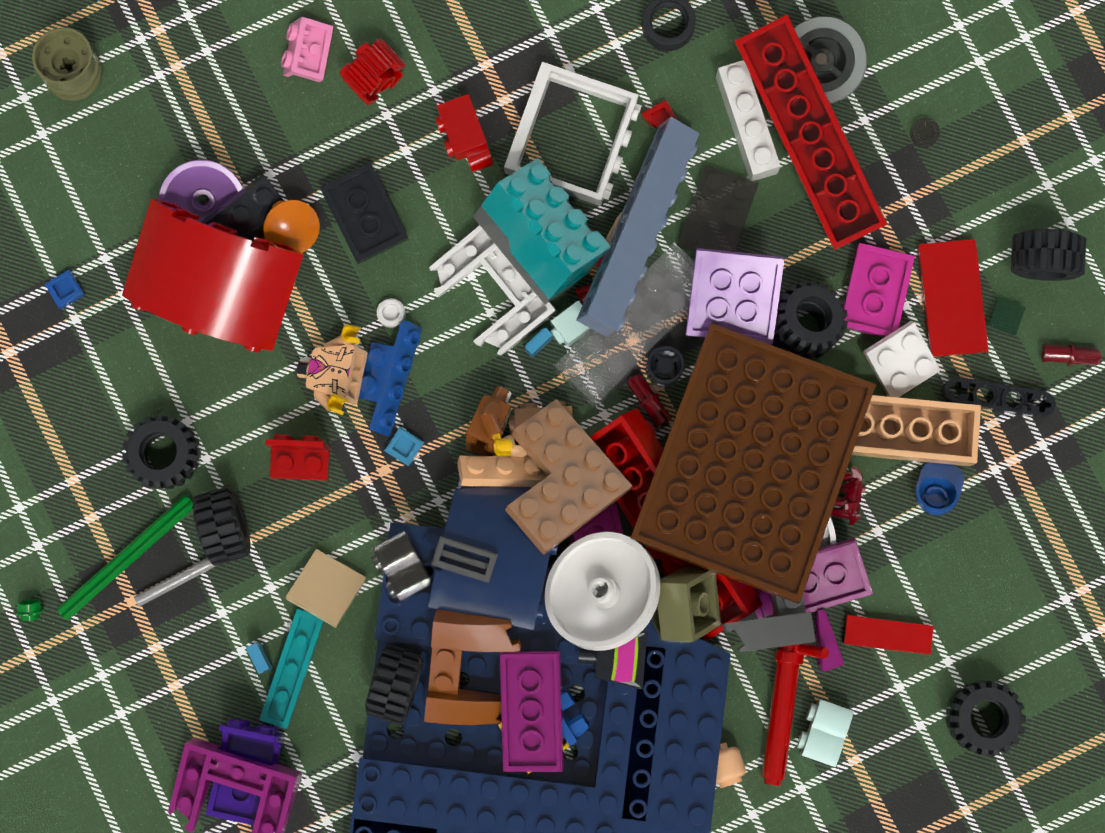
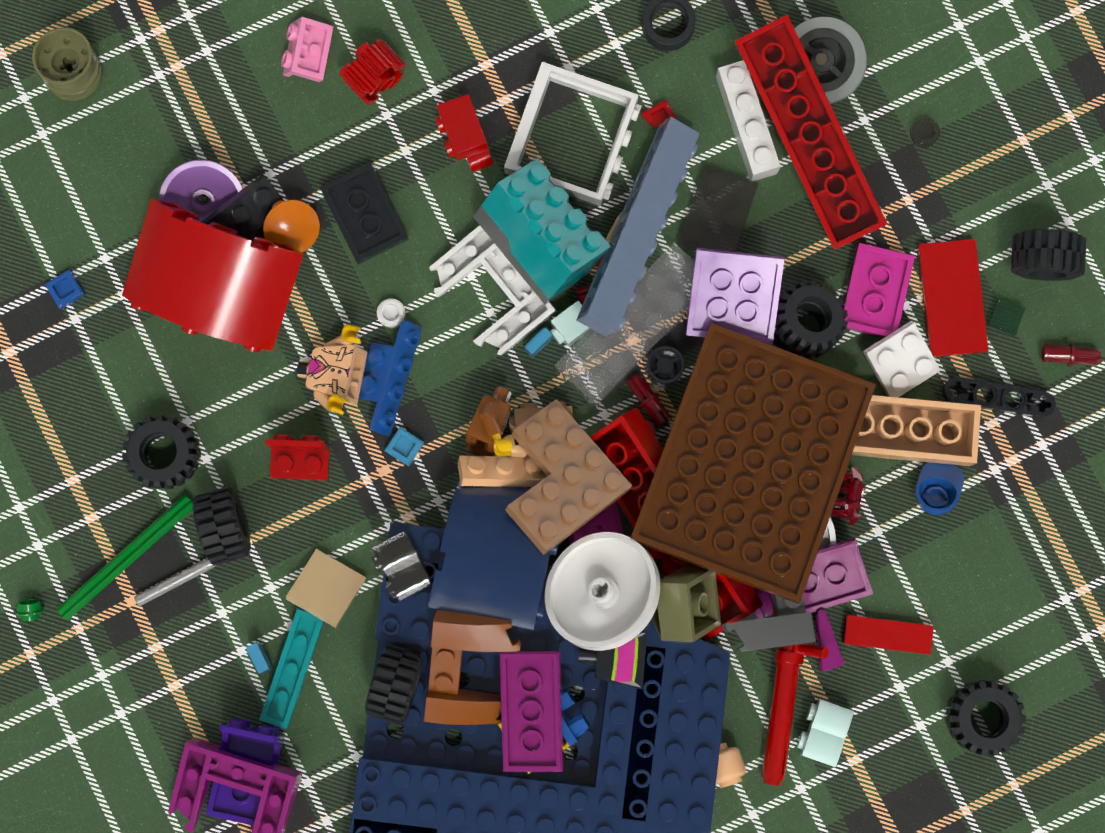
dark grey tile [431,536,498,583] -> none

